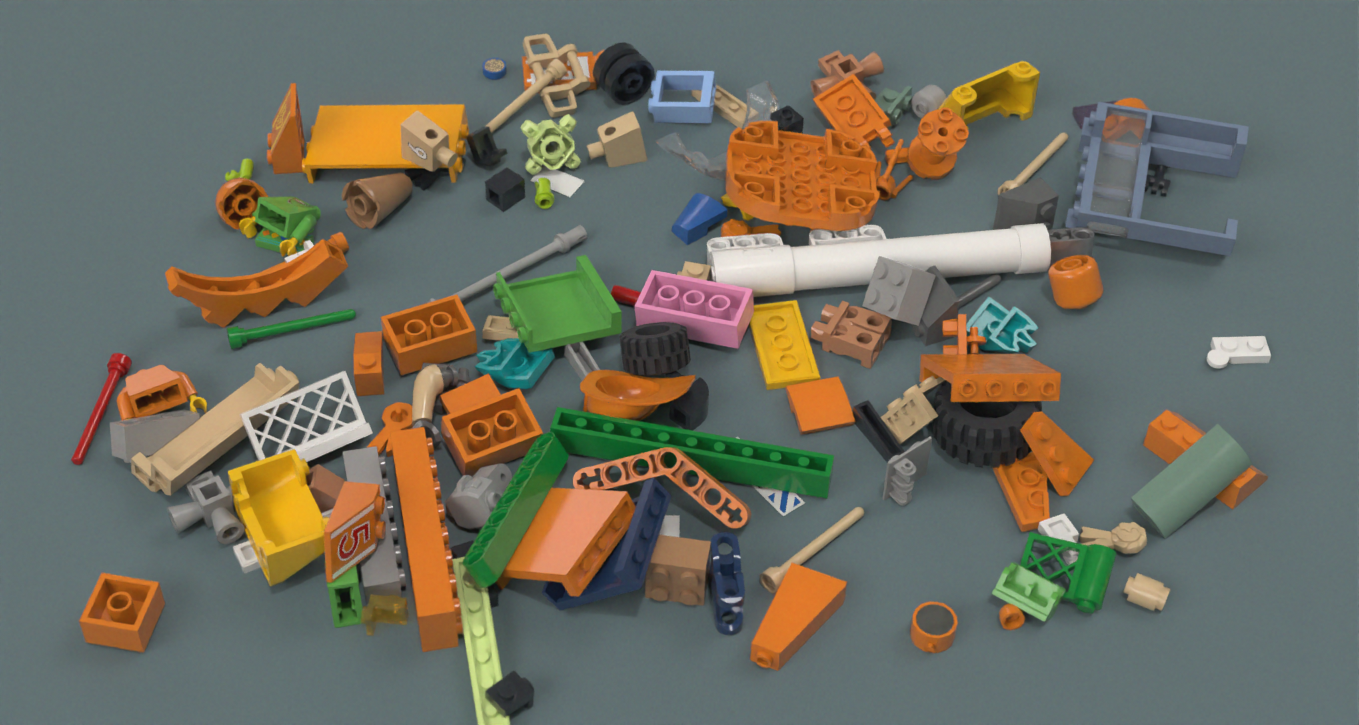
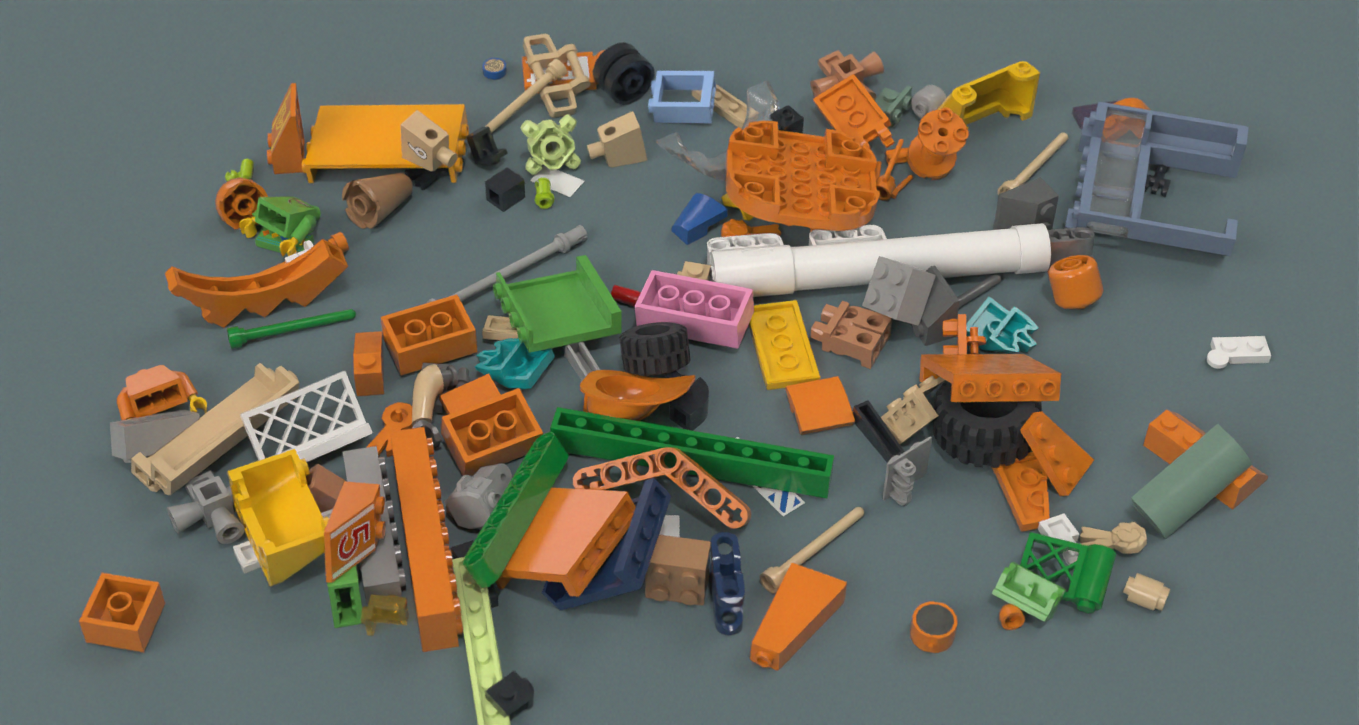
red piece [71,353,132,465] -> none

